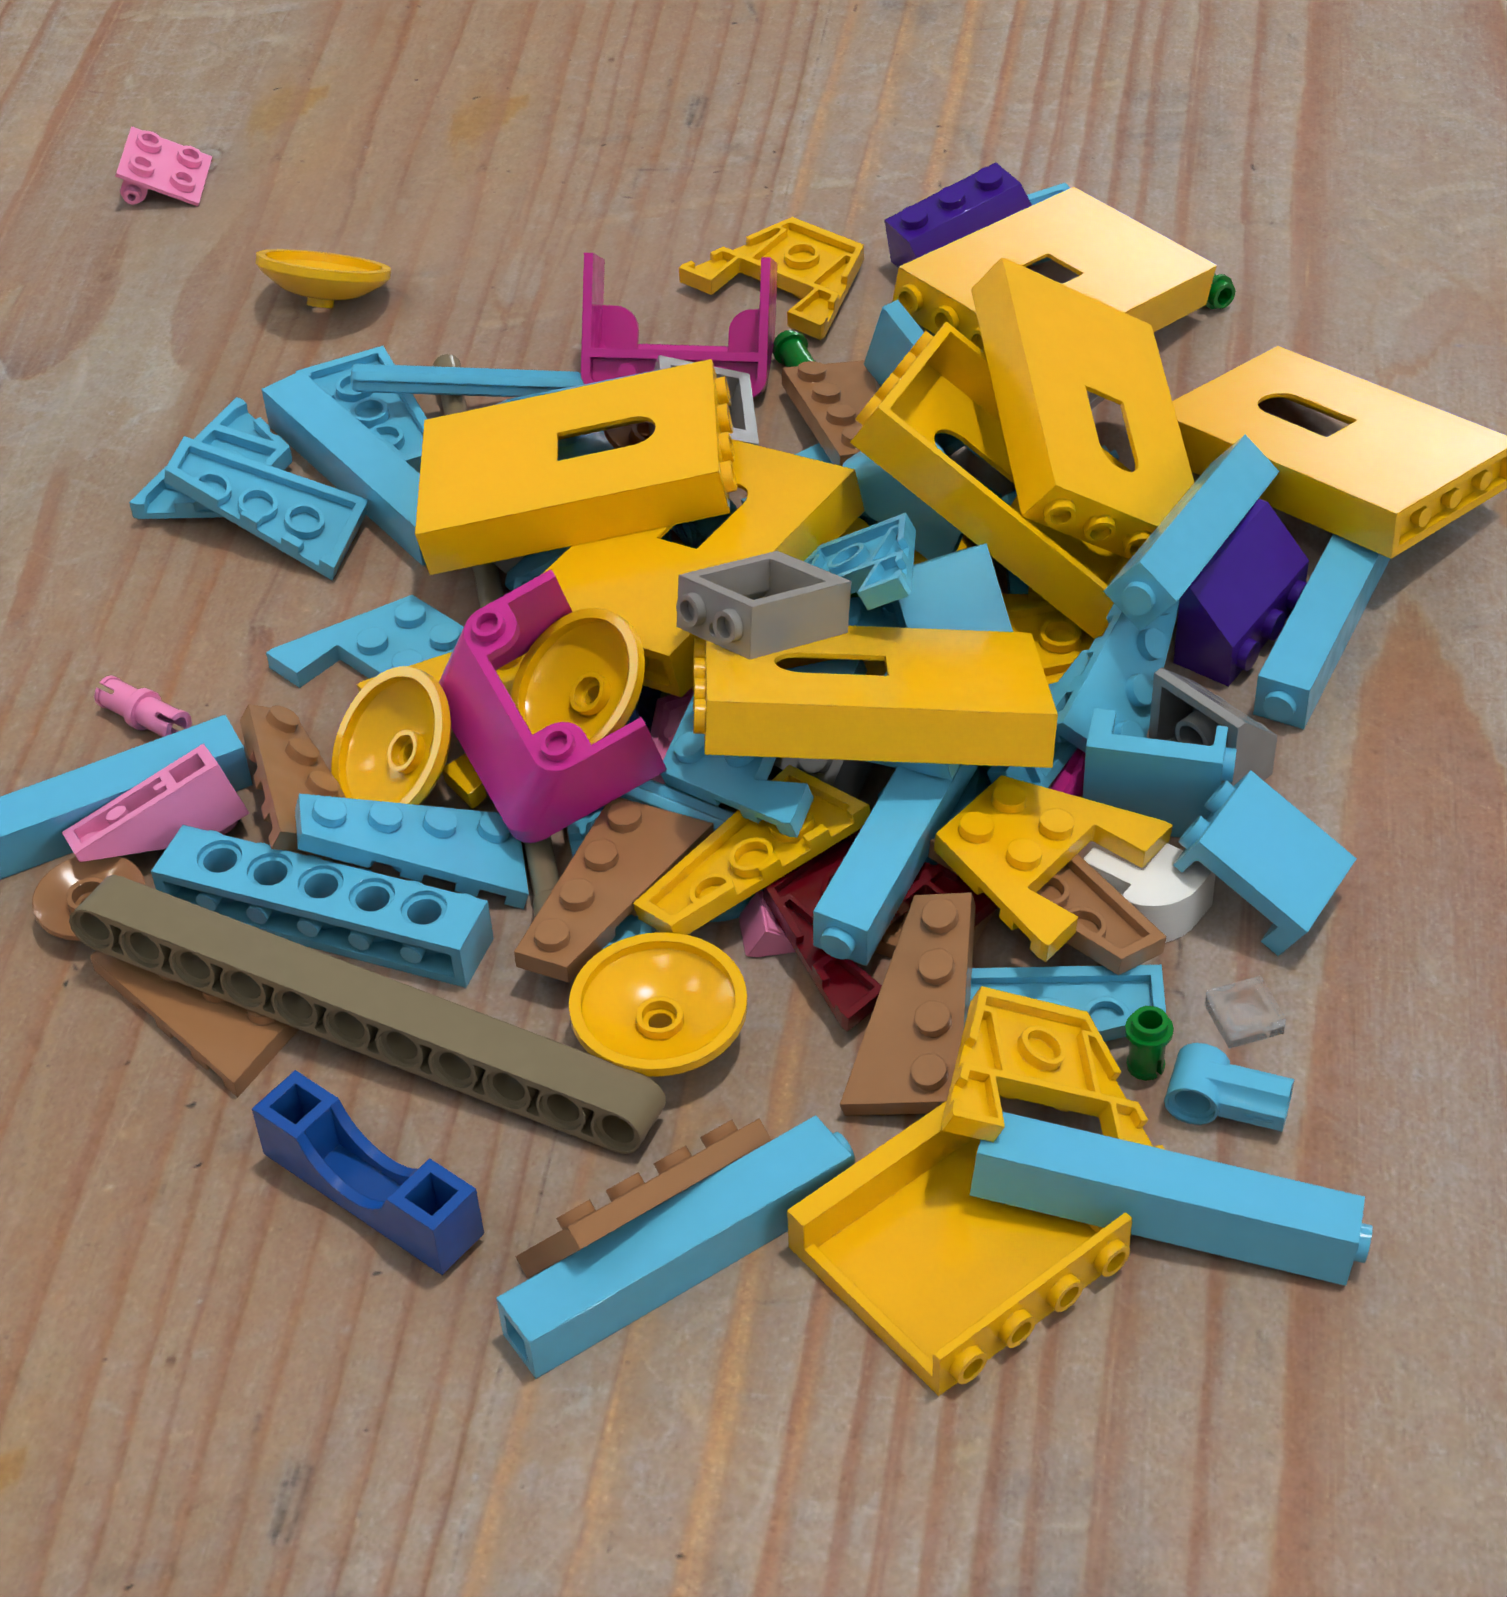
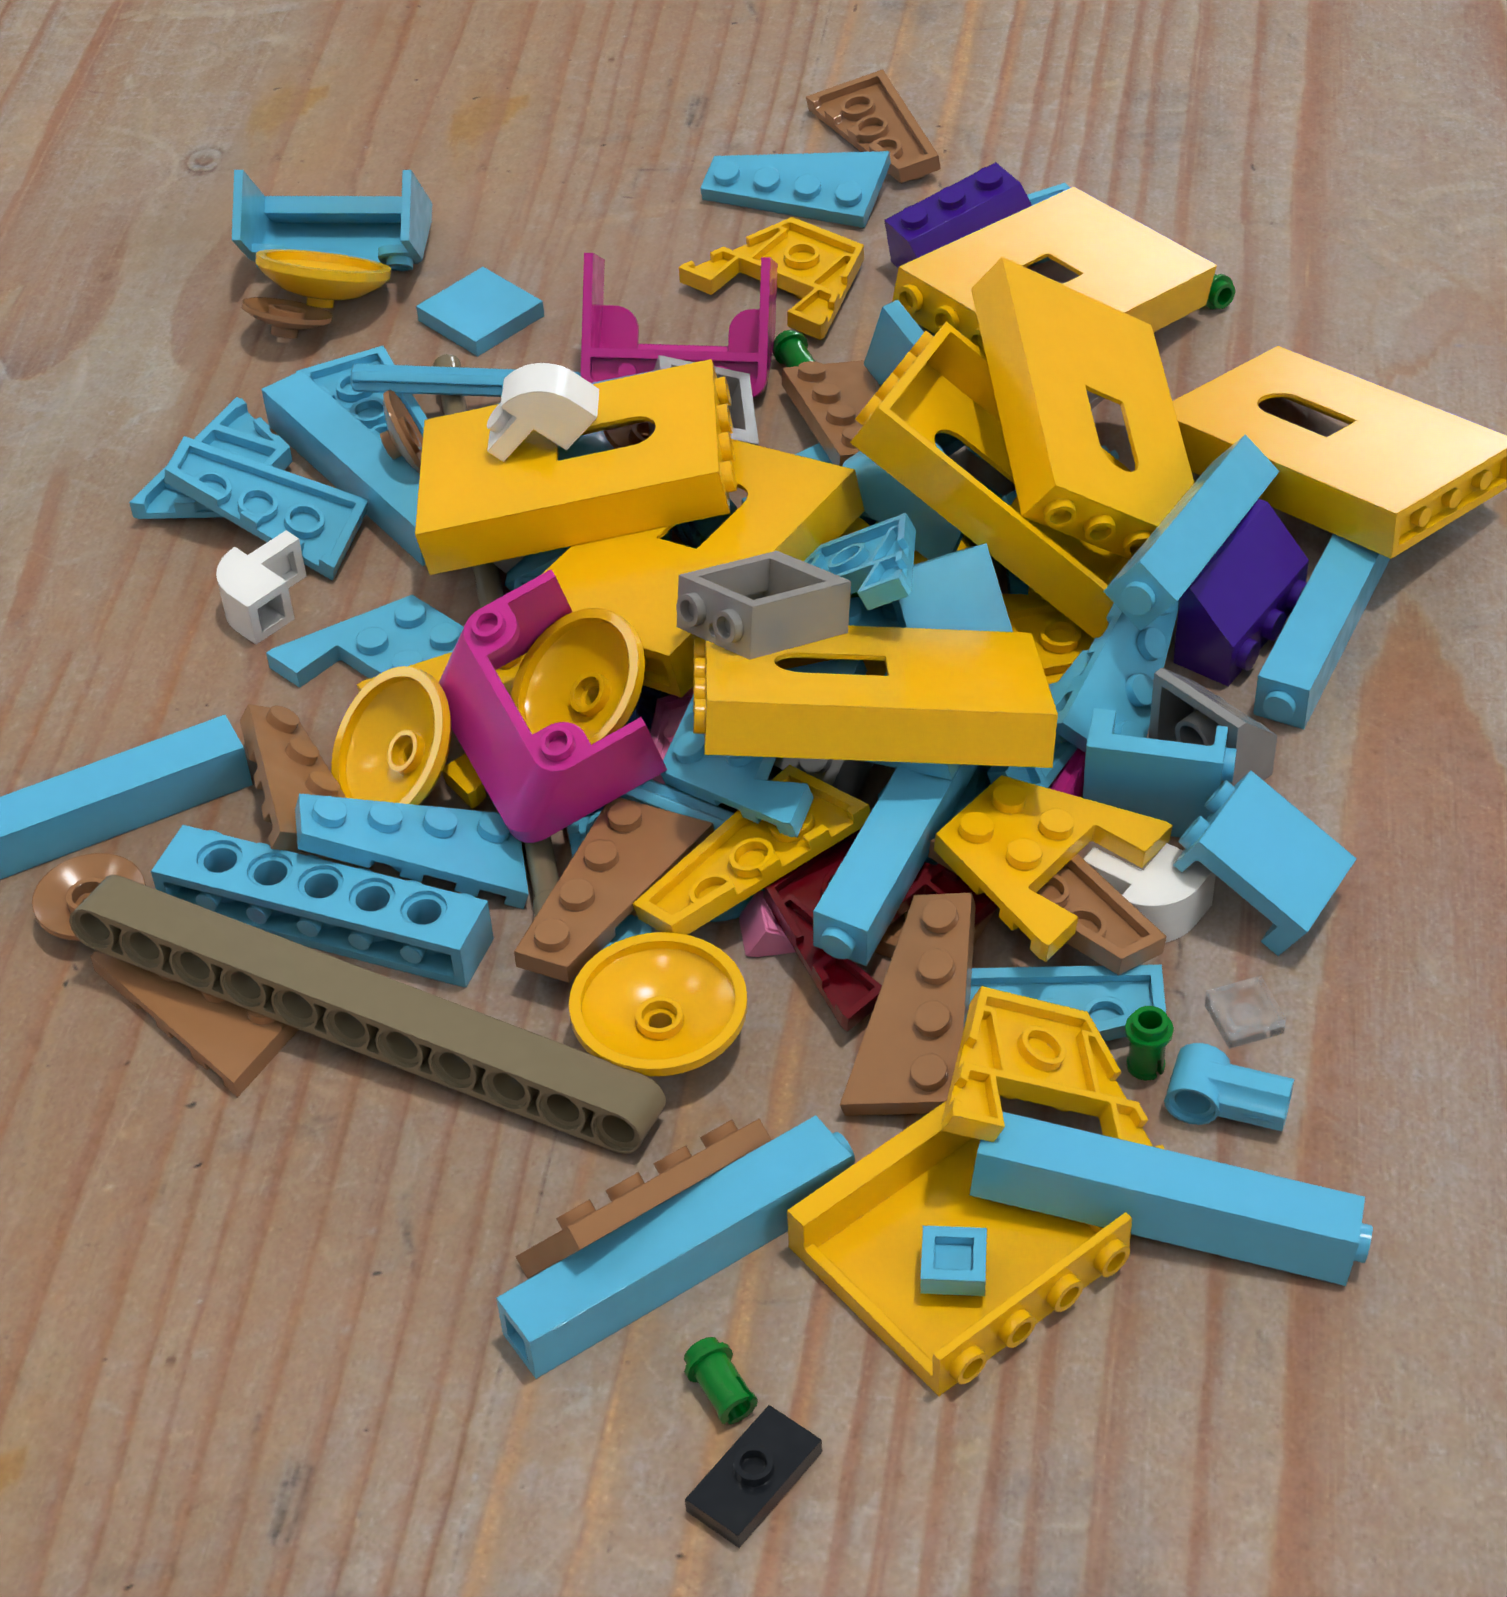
bright pink slope [62,743,249,862] -> none
bright pink pin [94,675,192,737] -> none
bright pink hinge [115,126,212,207] -> none
blue arch [252,1070,484,1275] -> none
none -> white brick [216,530,307,645]
none -> medium azure windscreen [232,170,433,271]
none -> medium nougat dish [241,297,333,339]
none -> medium nougat dish [380,390,423,473]
none -> medium azure tile [416,267,544,357]
none -> white brick [487,363,600,462]
none -> green pin [684,1337,758,1425]
none -> black plate [685,1405,822,1548]
none -> medium azure wing [700,151,891,228]
none -> medium nougat wing [806,69,941,183]
none -> medium azure plate [920,1225,987,1296]

